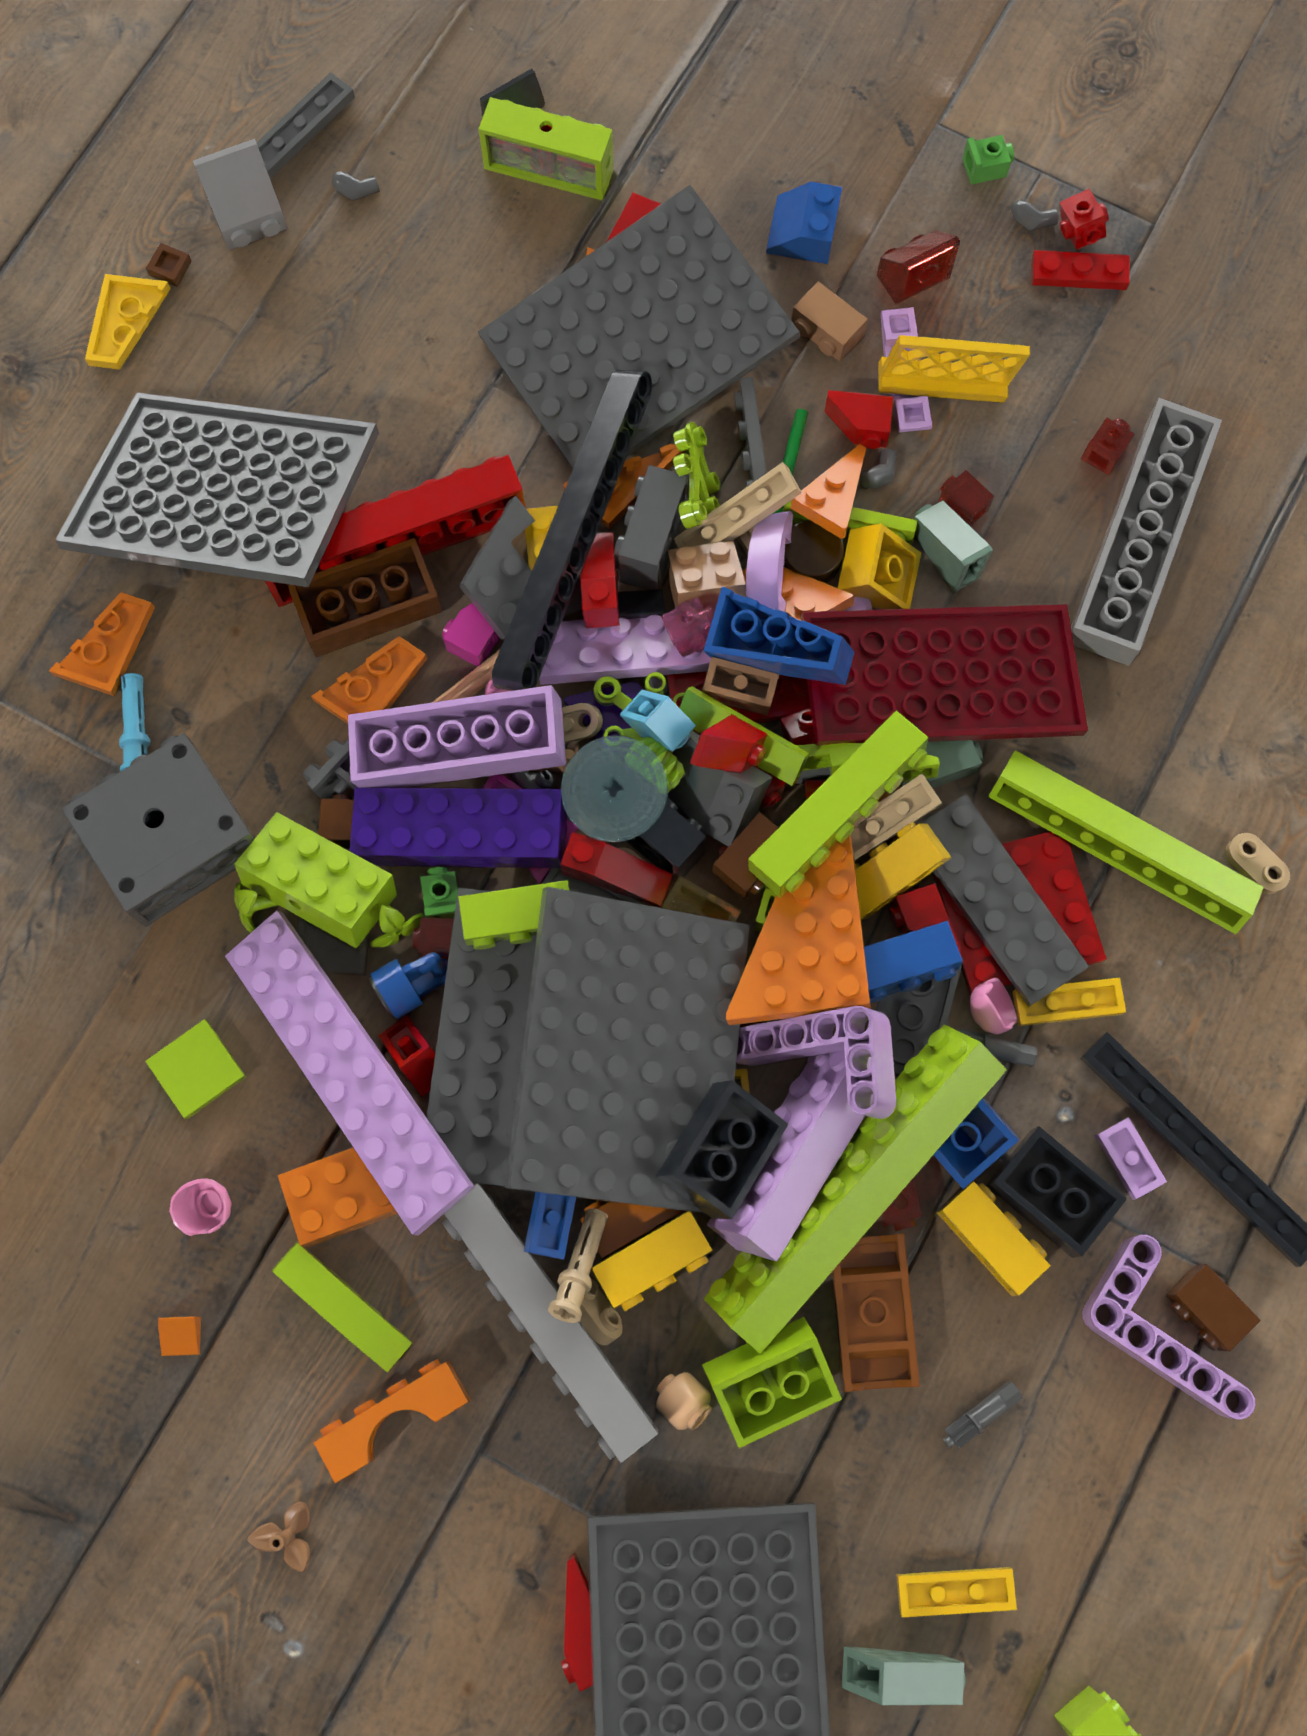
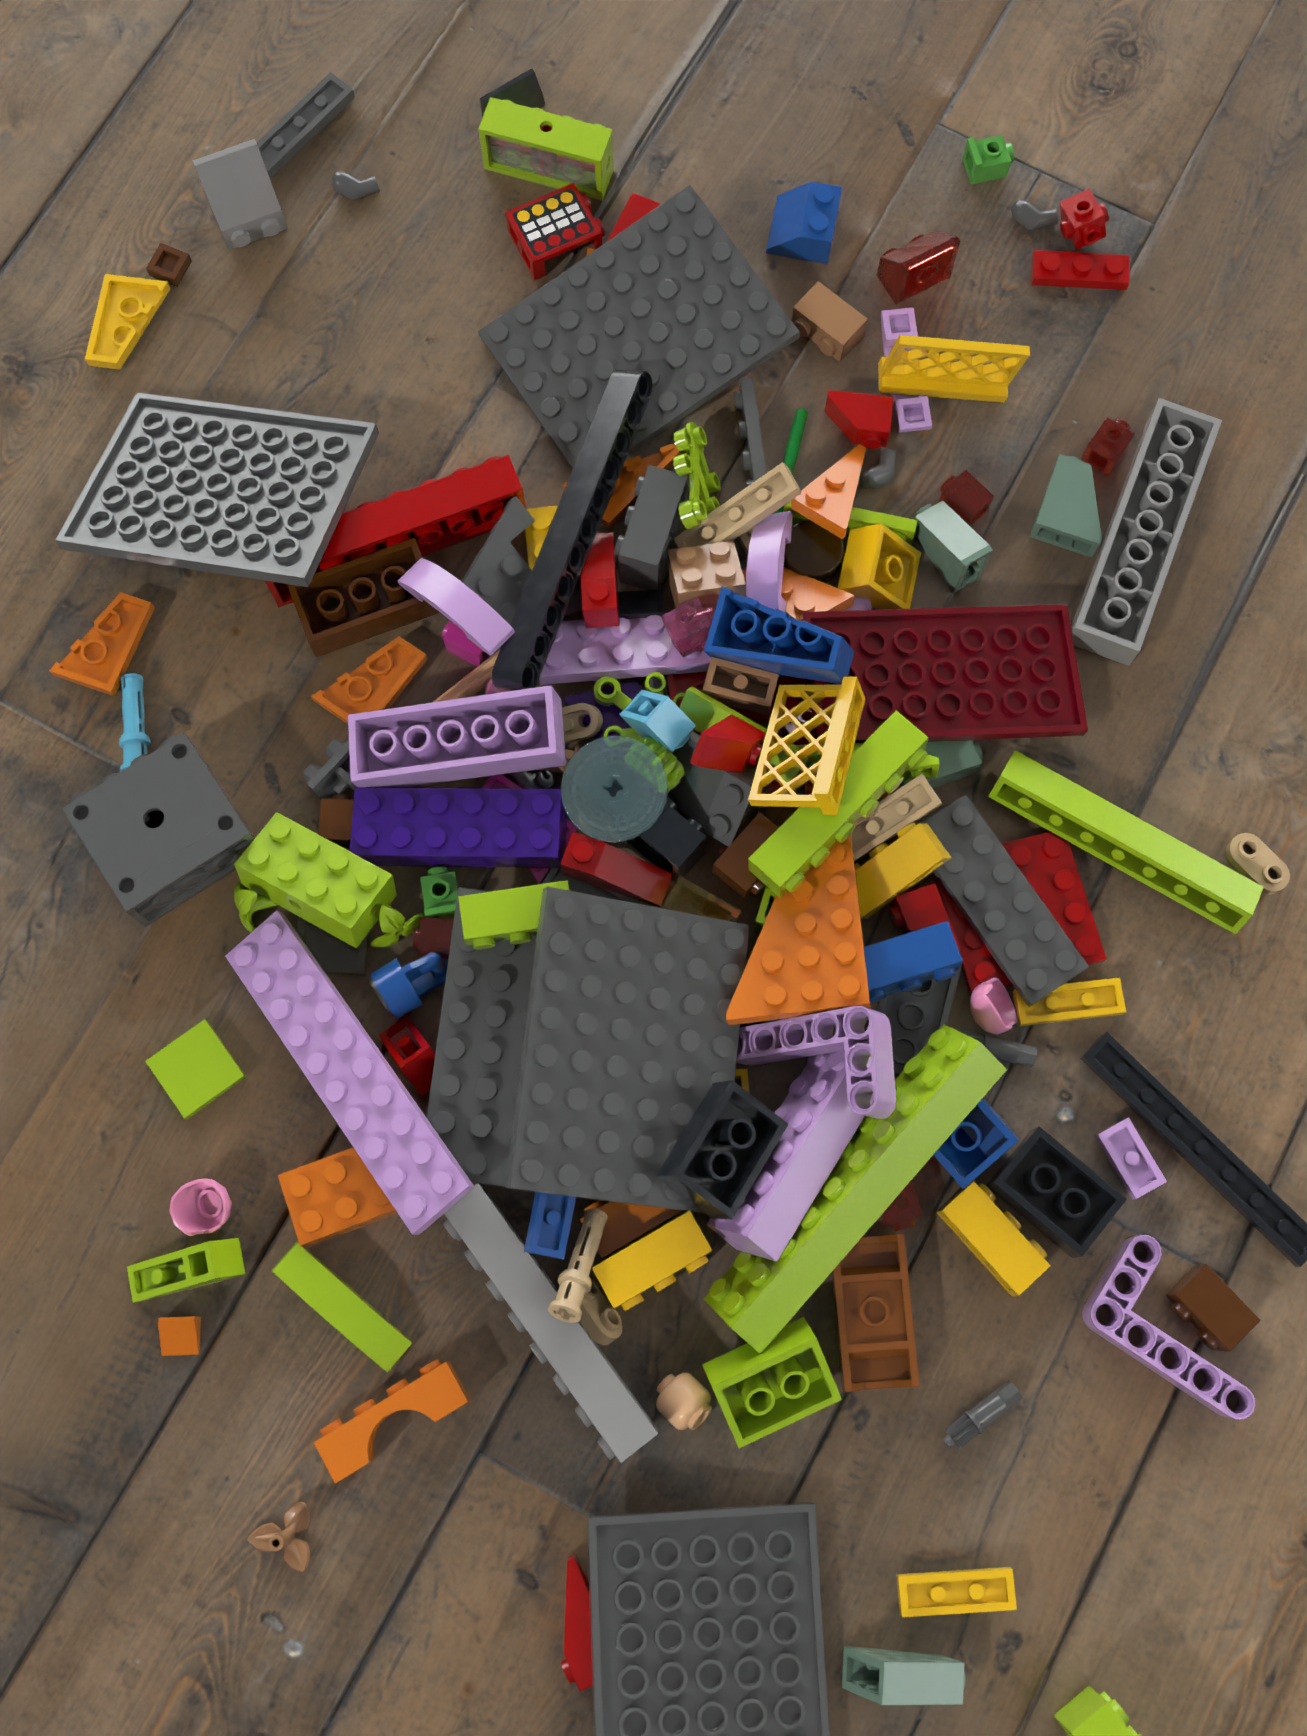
none -> lime slope [127,1238,245,1303]
none -> lavender slope [398,558,515,656]
none -> panel [505,183,605,281]
none -> yellow fence [748,677,865,815]
none -> sand green slope [1029,454,1102,558]

